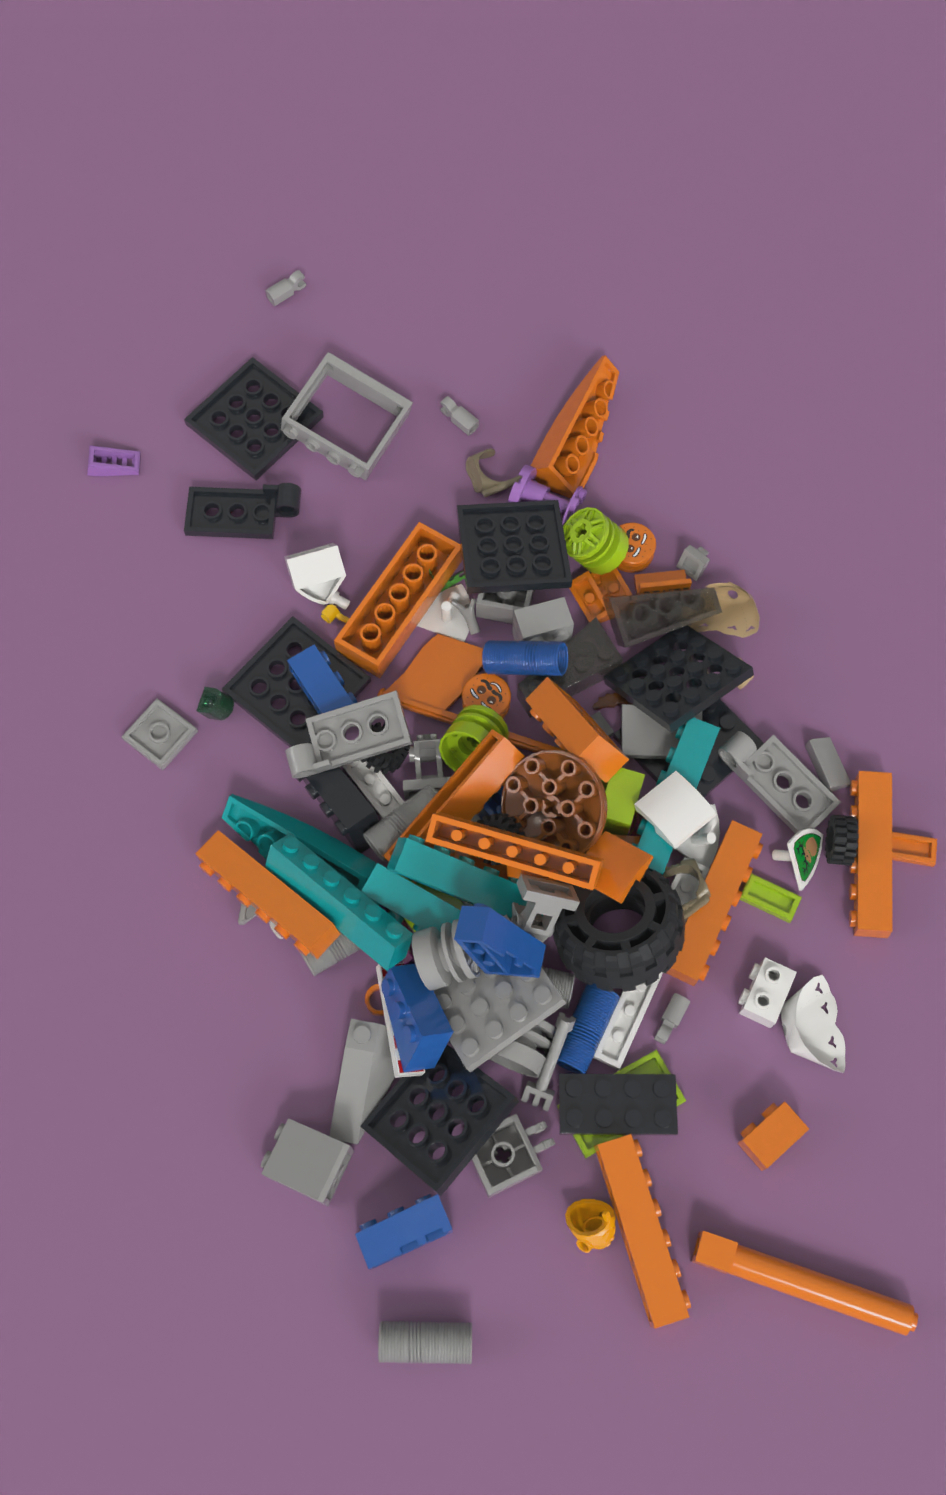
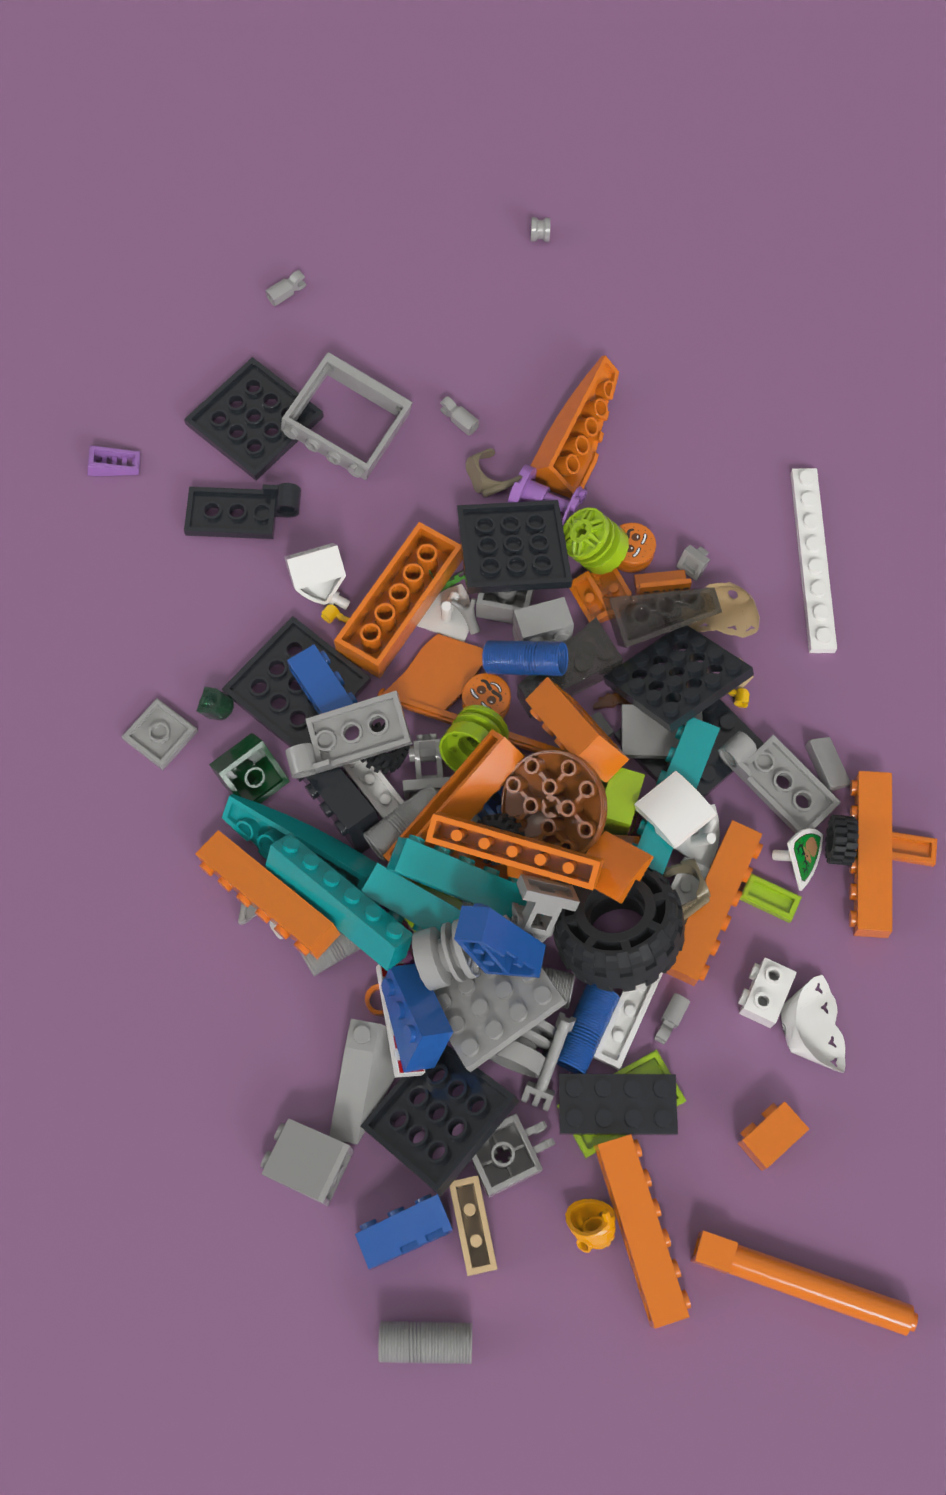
none -> dark green slope [209,733,290,804]
none -> tan brick [449,1175,498,1277]
none -> light grey wheel [531,217,550,242]
none -> yellow hand [728,688,750,708]
none -> white plate [790,468,837,653]

